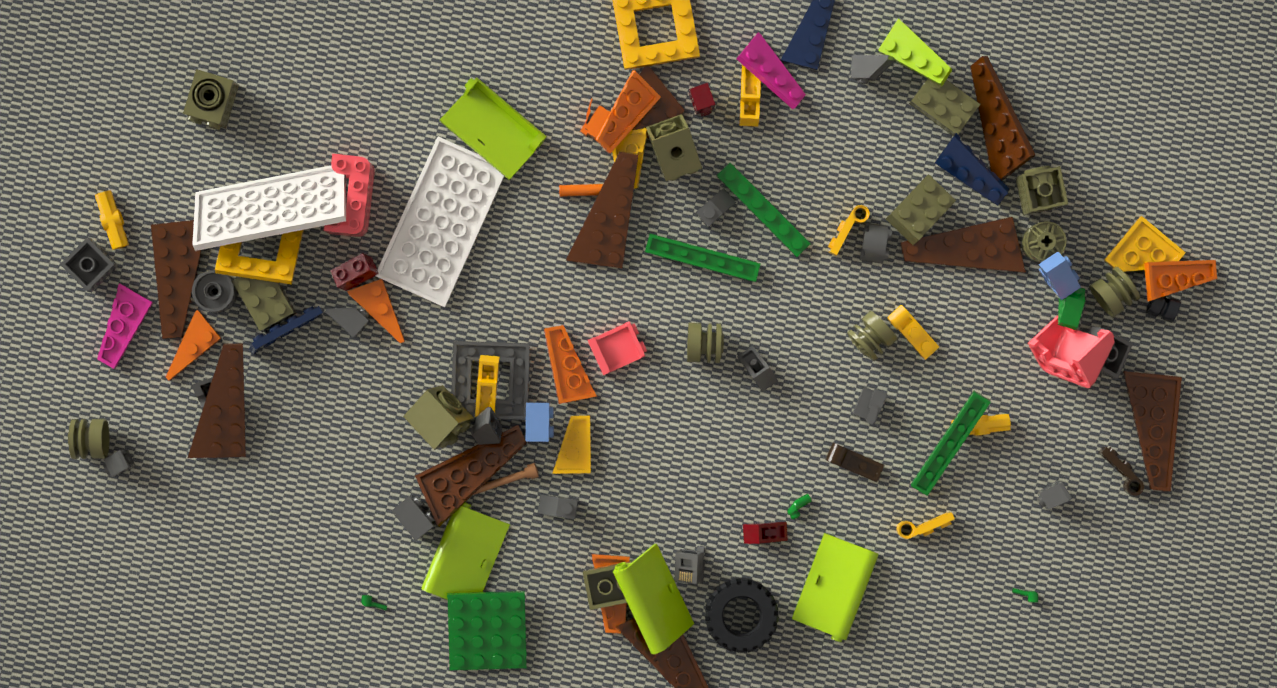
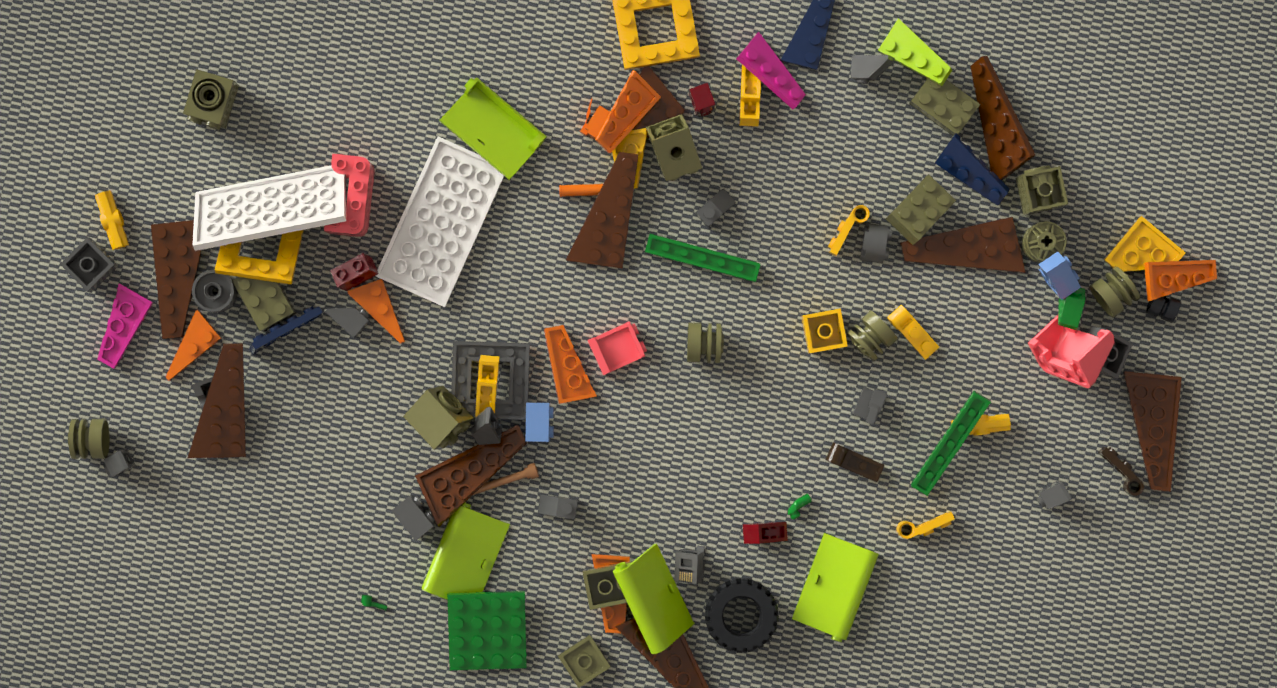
yellow wing [552,416,591,474] -> none
green plate [716,163,810,258] -> none
dark grey slope [737,346,778,392] -> none
green hand [1012,588,1038,602] -> none
none -> olive plate [558,635,611,688]
none -> yellow brick [801,308,848,354]

